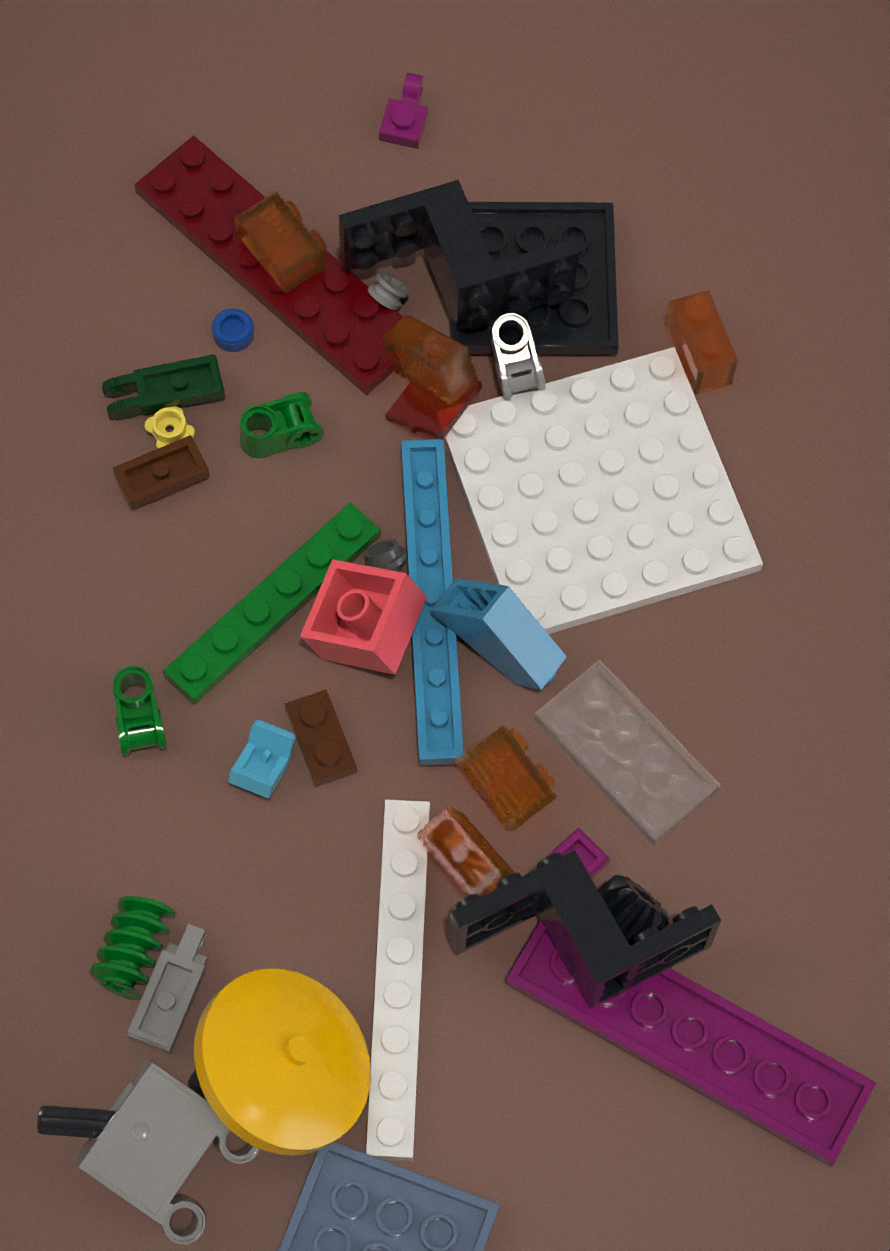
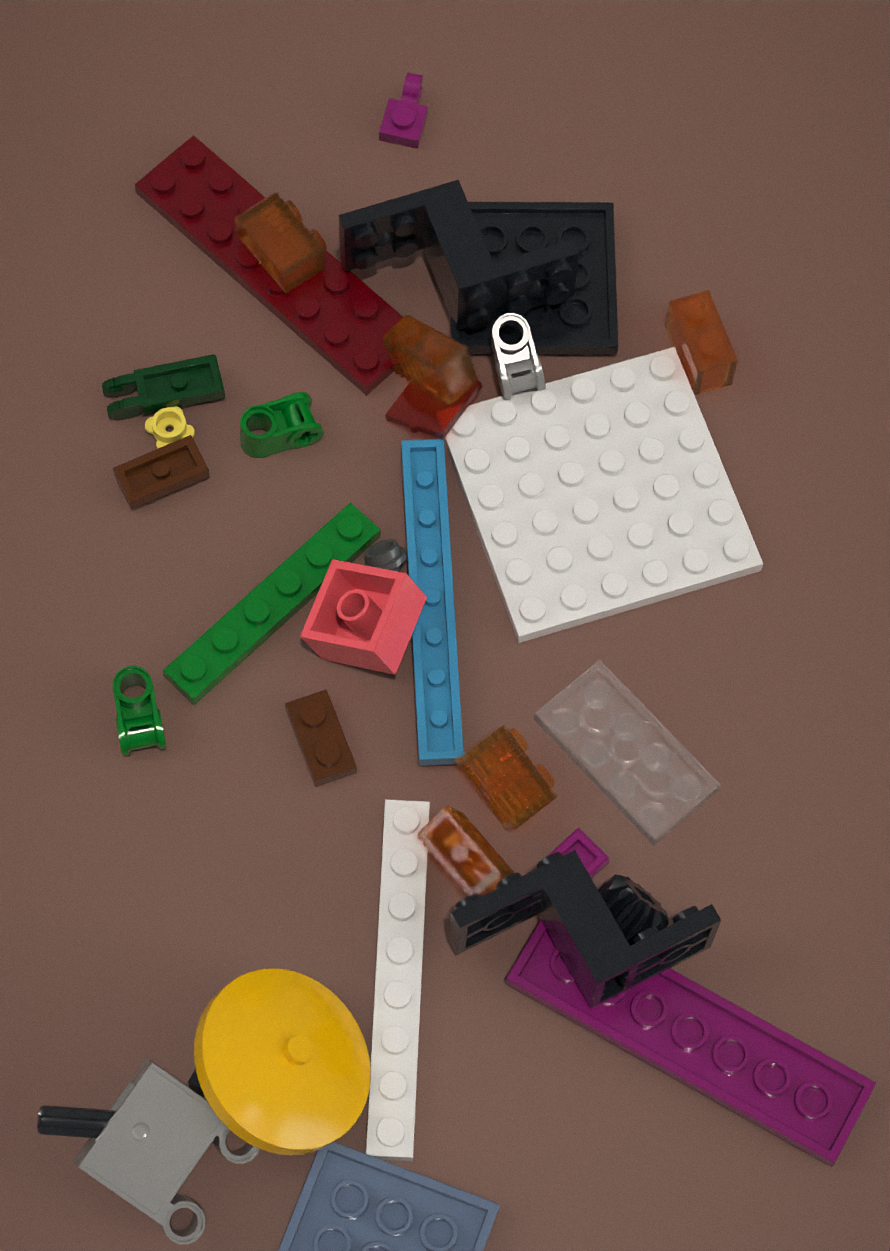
green piece [90,896,175,1000] -> none
light grey hinge [127,923,208,1055] -> none
blue tile [212,308,254,352] -> none
medium azure bracket [228,719,296,799] -> none
light grey bush [368,271,410,310] -> none
dark azure slope [431,578,567,690] -> none

